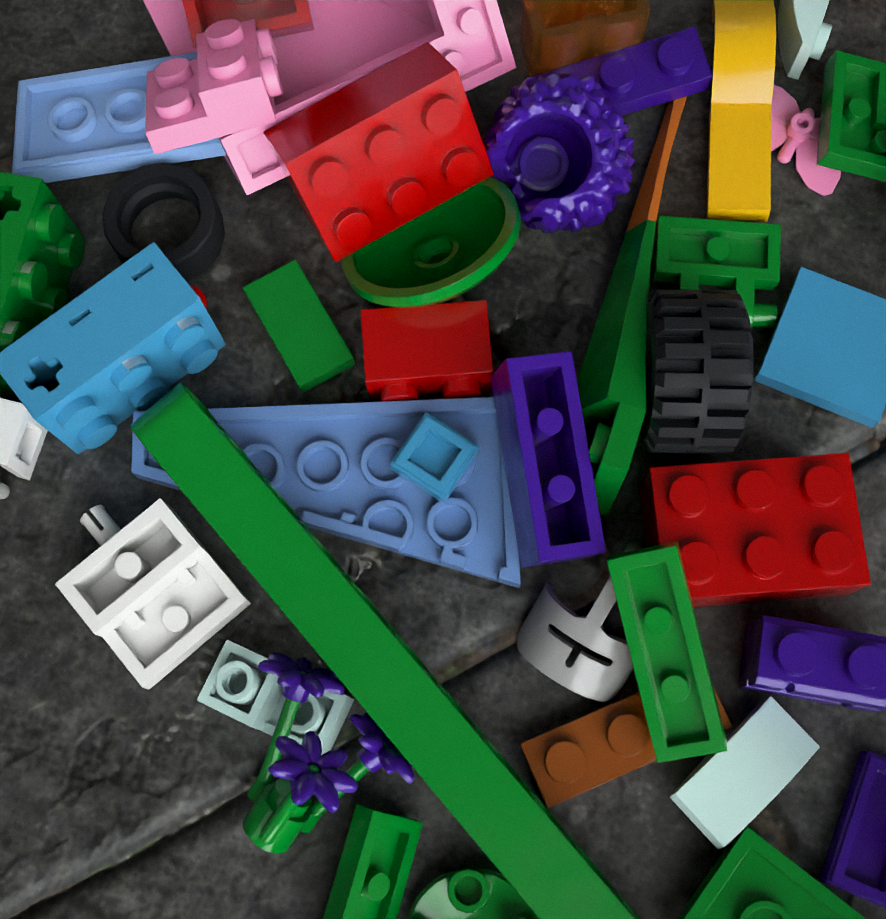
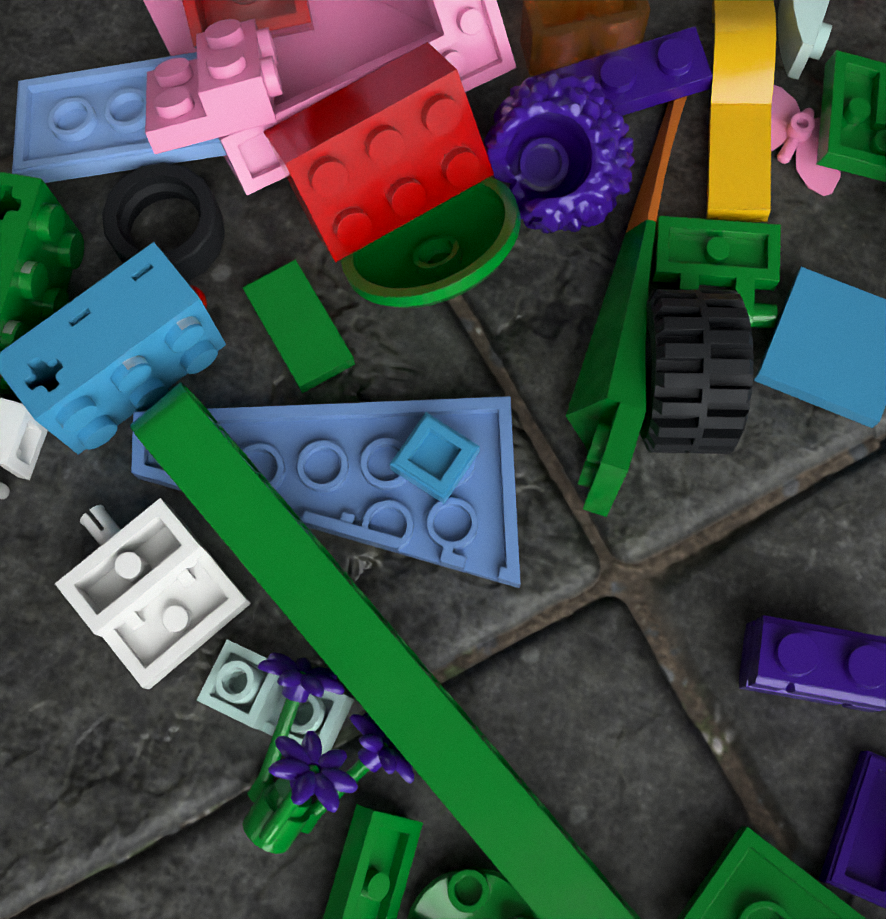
red brick [361,300,493,402] -> none
dark purple brick [490,351,606,568] -> none
light grey helmet [517,539,643,702] -> none
dark orange plate [519,689,732,808] -> none
green plate [607,541,727,763] -> none
red brick [639,453,871,608] -> none
light aqua slope [669,696,820,850] -> none

